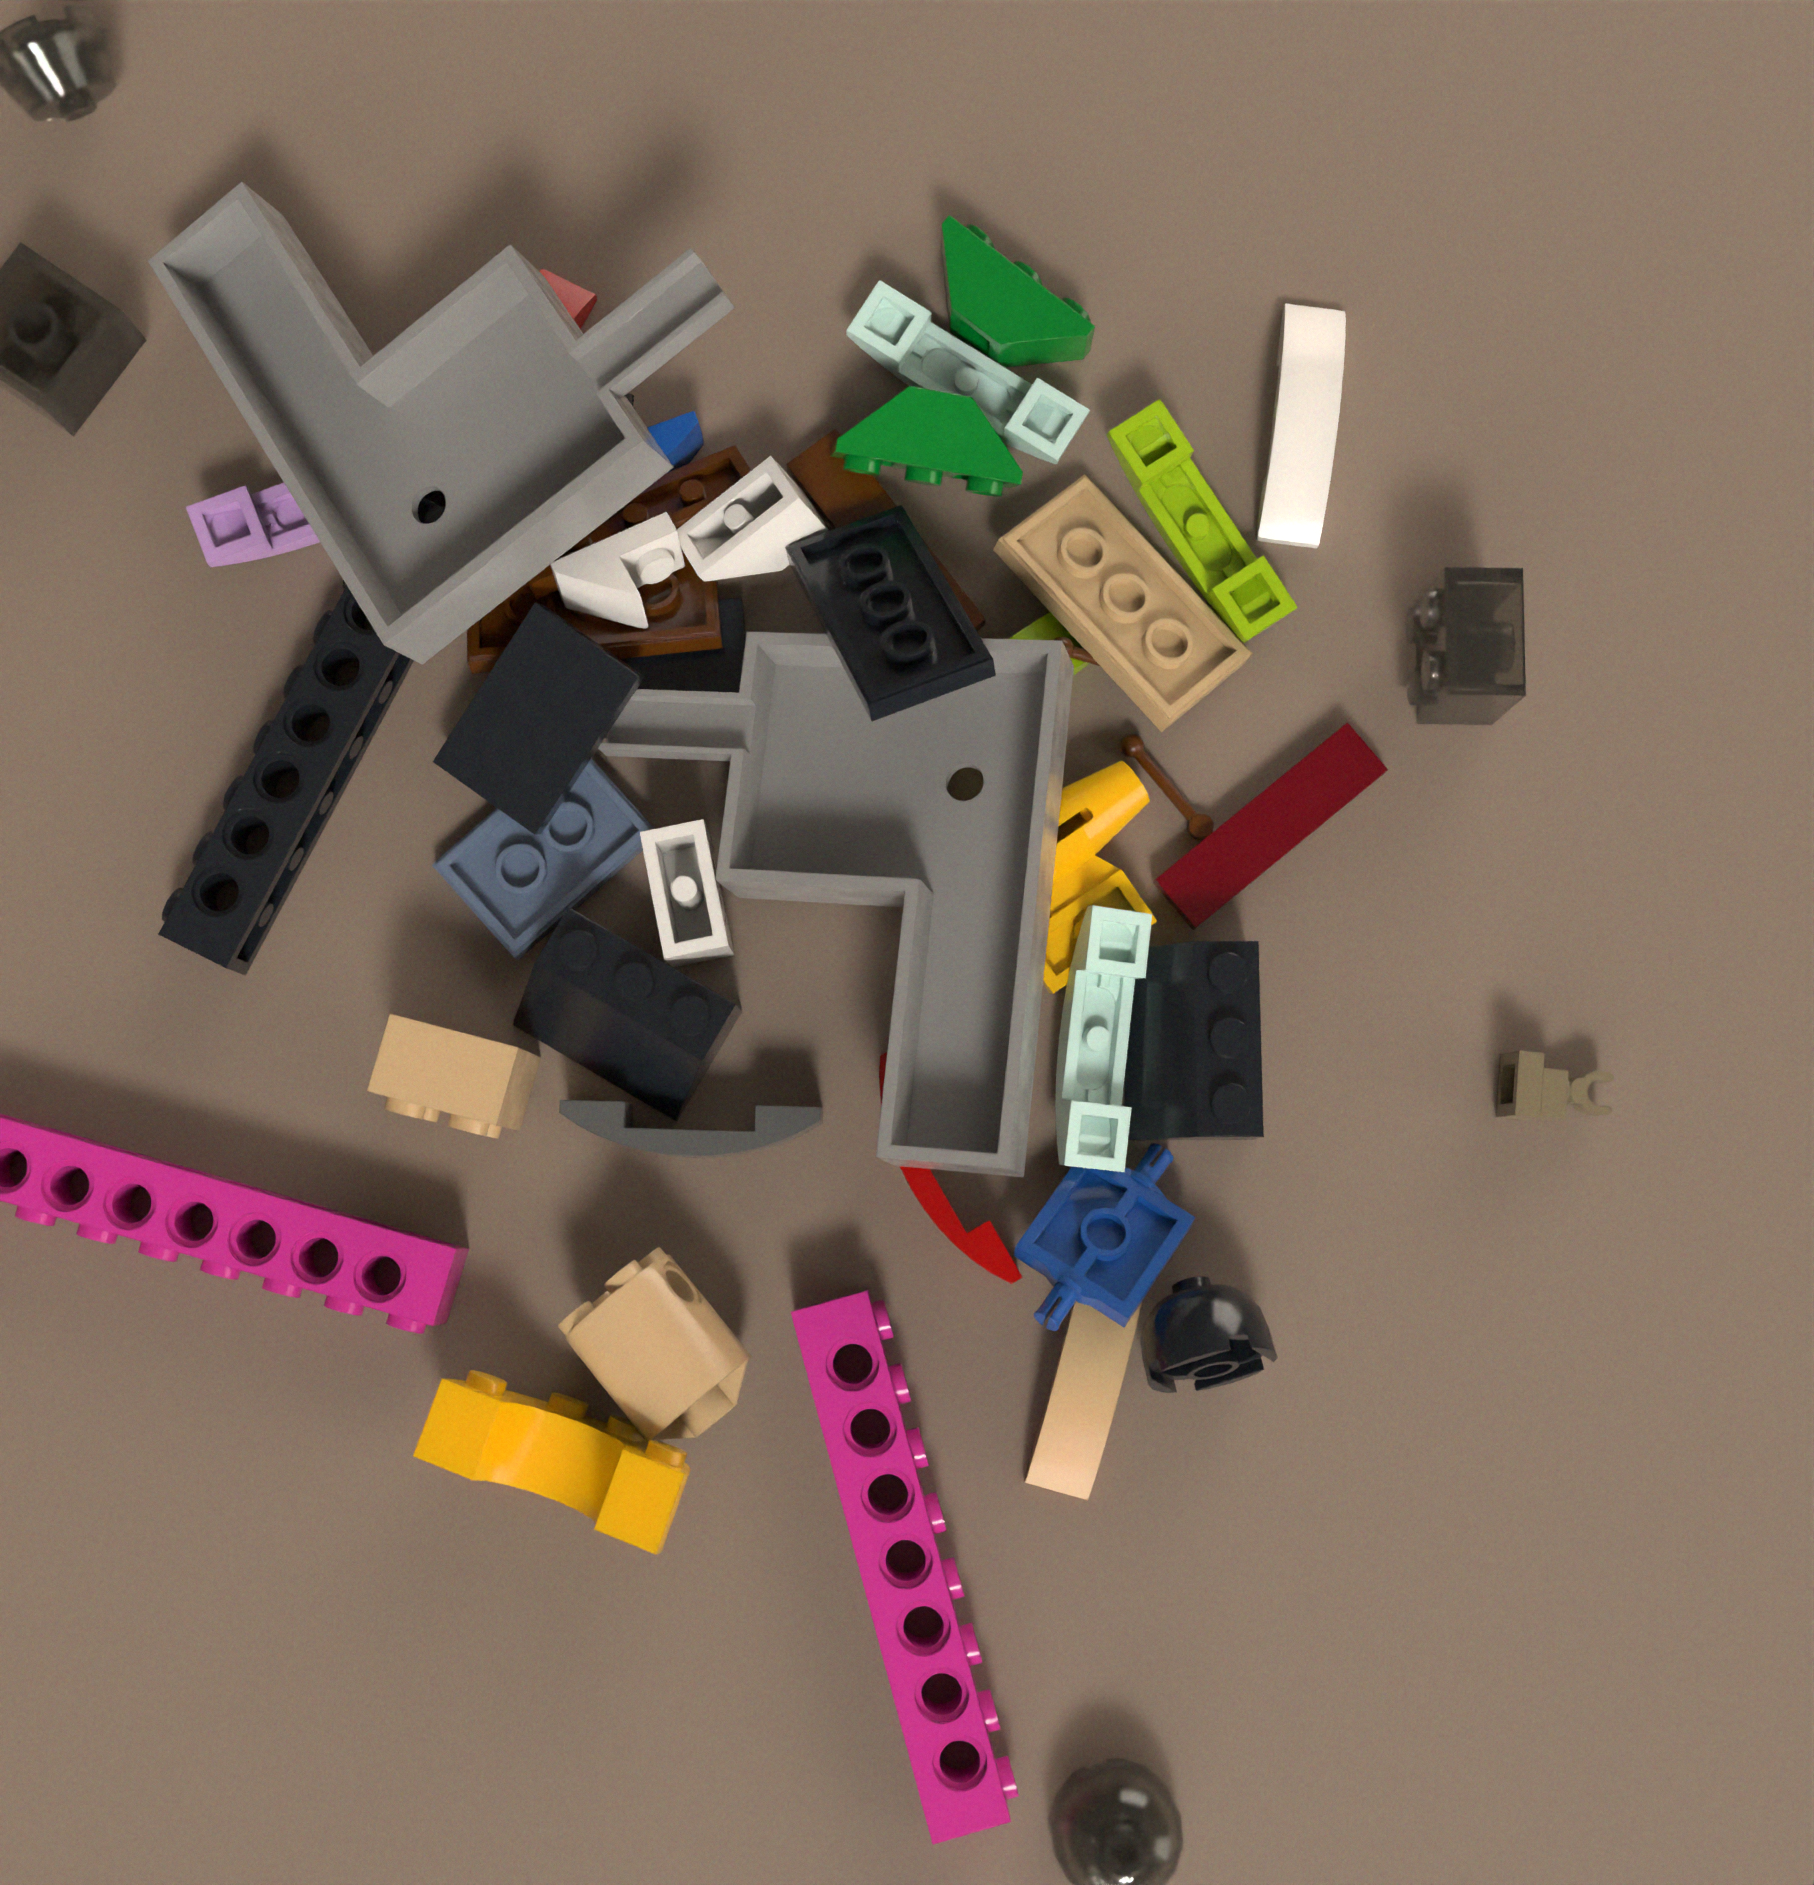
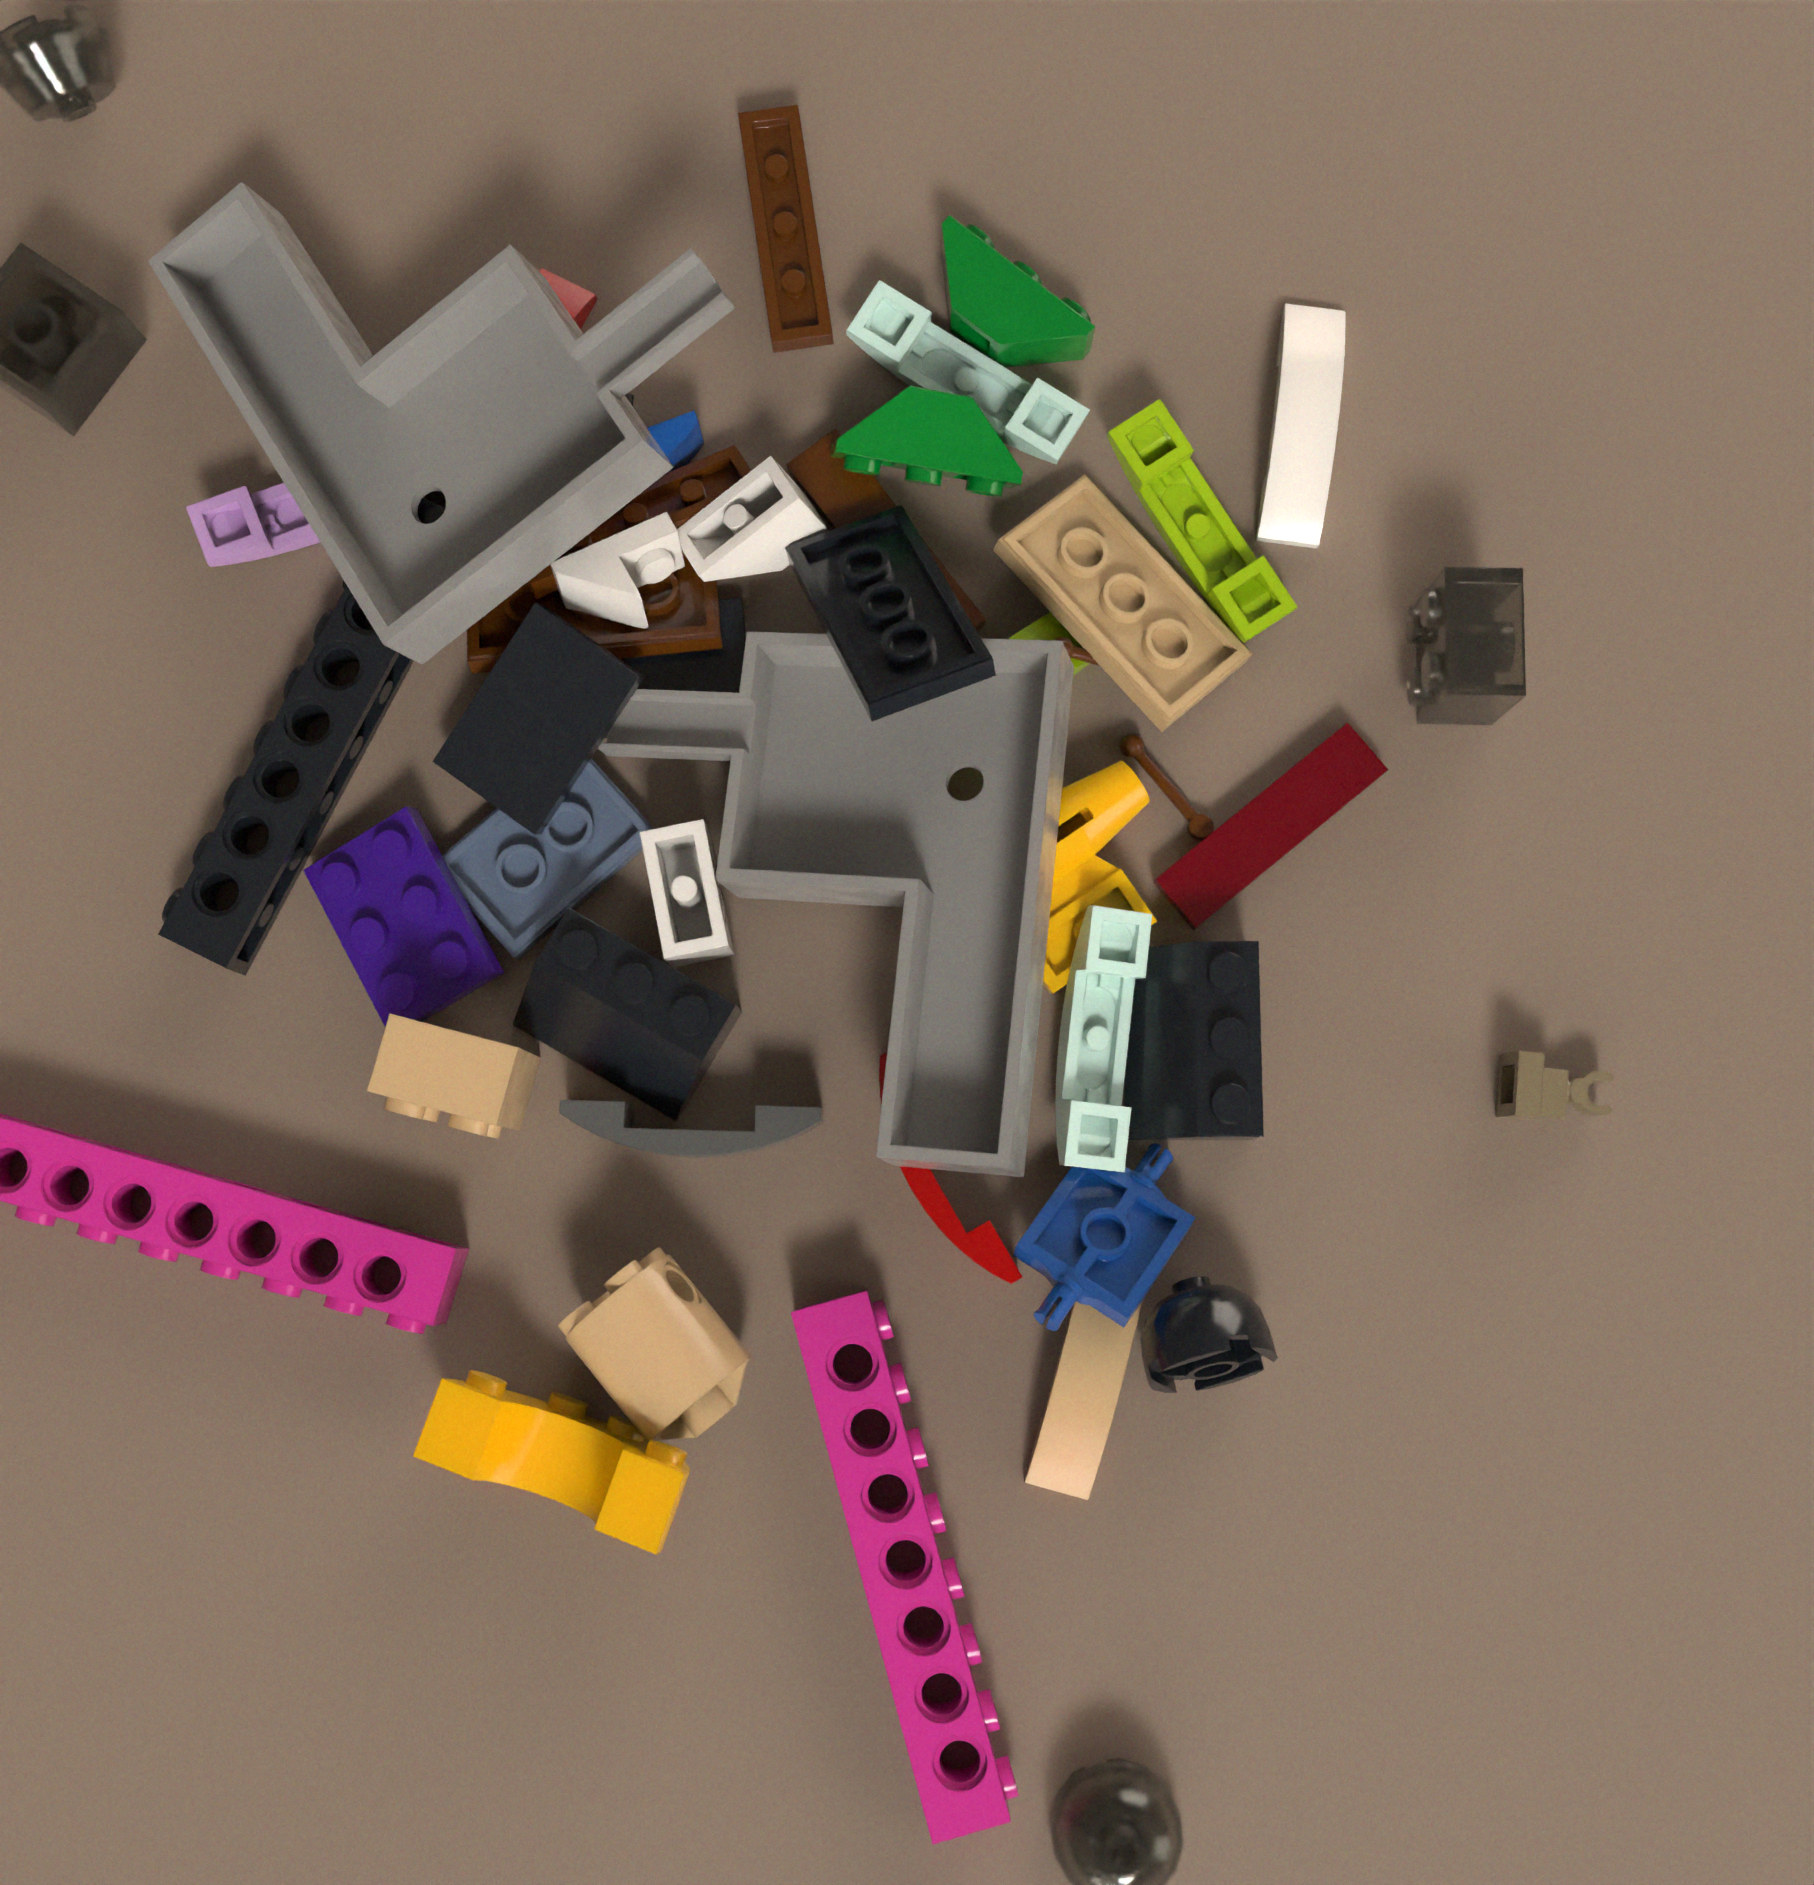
none -> dark purple plate [303,806,504,1028]
none -> reddish brown plate [738,105,834,353]

